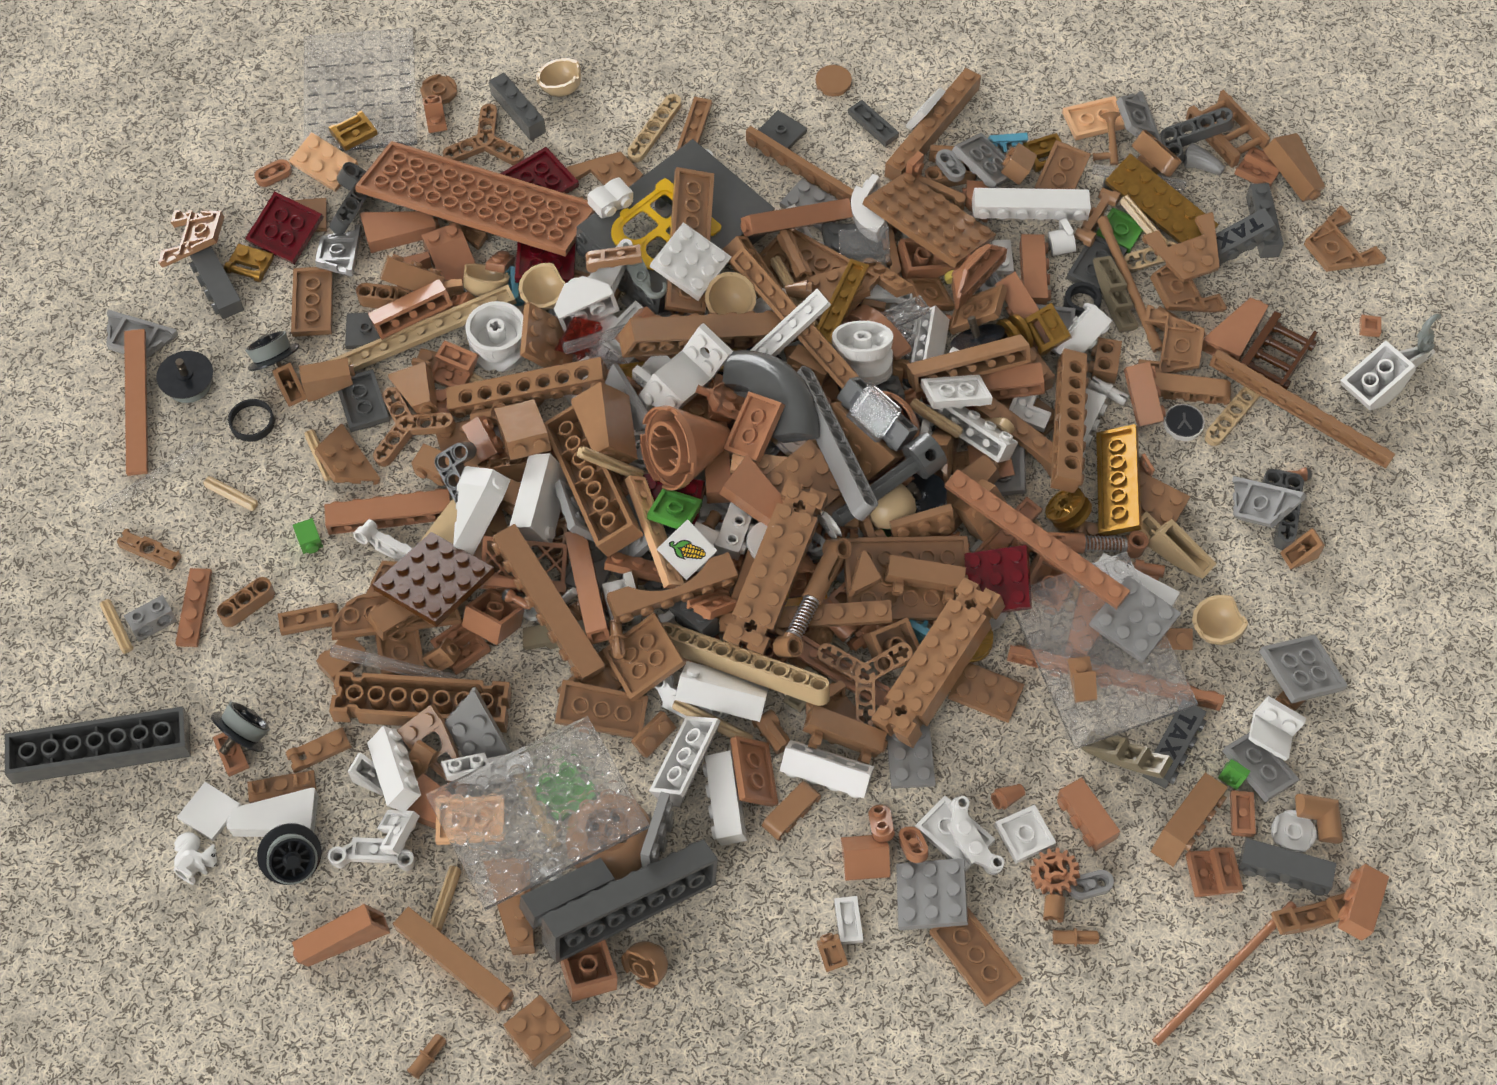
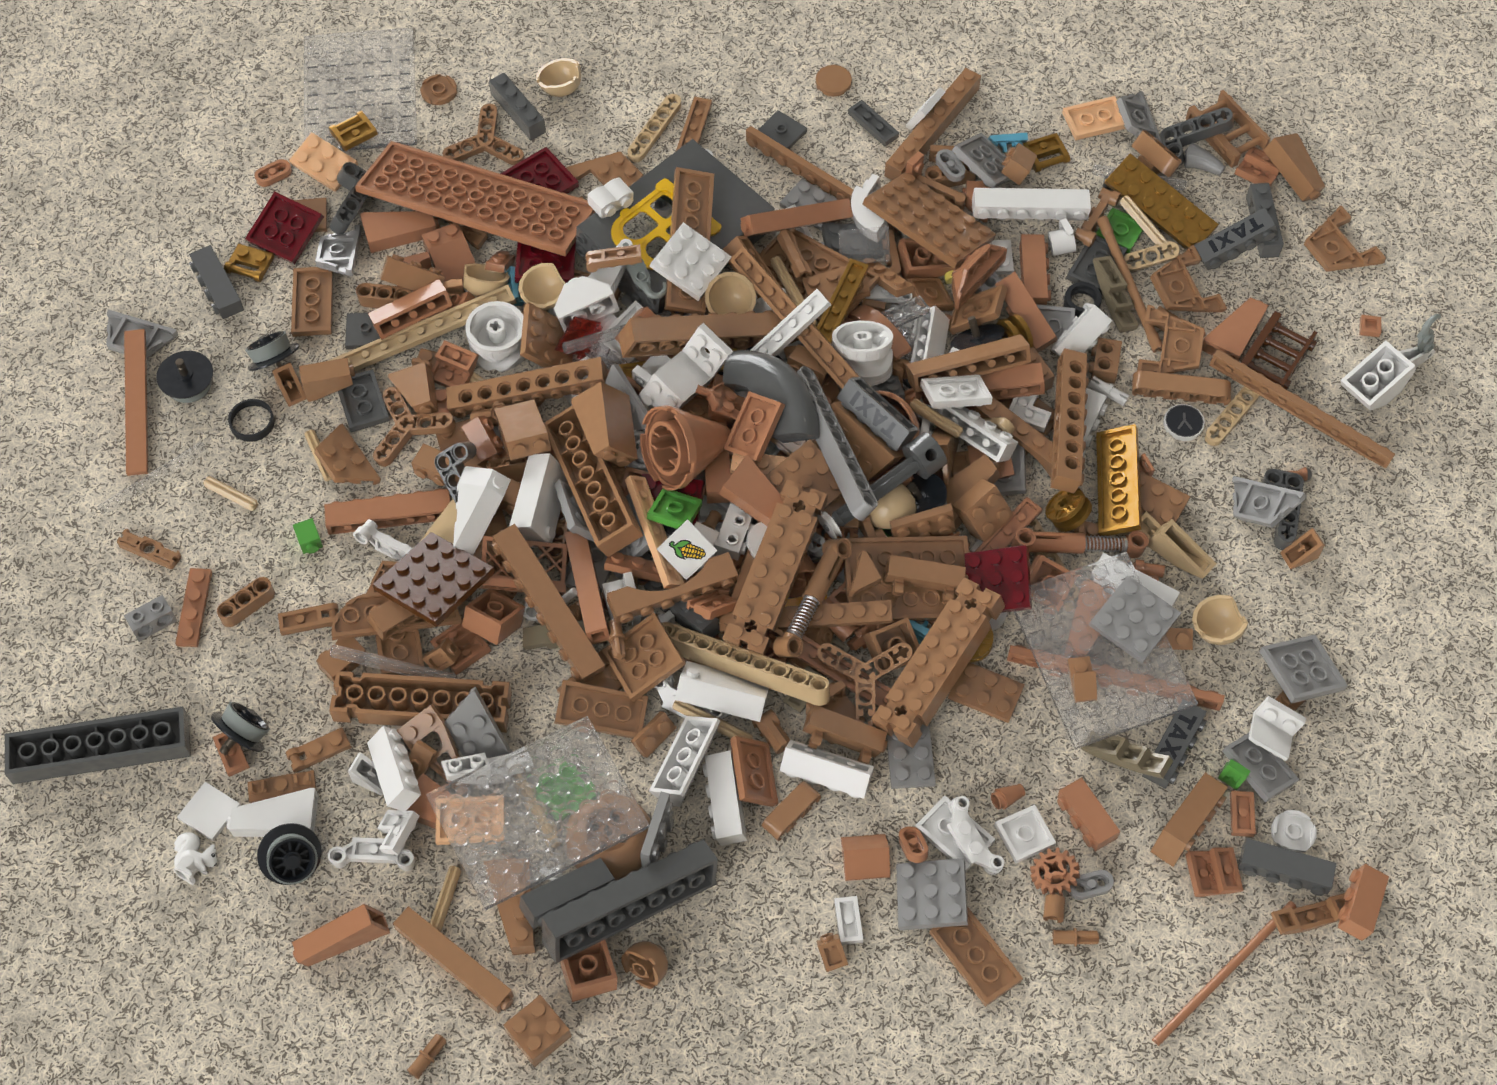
tan axle [100,599,133,654] -> none
medium nougat wing [158,210,225,268] -> none
nougat slope [423,95,447,133] -> none
nougat piece [502,588,531,610] -> none
tan axle [577,446,644,477] -> none
medium nougat cone [784,280,814,299] -> none
clear tile [846,383,902,443] -> none
nougat plate [868,804,895,843] -> none
nougat plate [945,469,1130,610] -> none
pearl gold plate [1024,303,1072,356] -> none
medium nougat plate [1034,140,1091,189] -> none
medium nougat piece [1093,112,1120,165] -> none
nougat brick [1124,362,1166,428] -> none
medium nougat wing [1142,212,1220,283] -> none
medium nougat brick [1295,793,1343,844] -> none

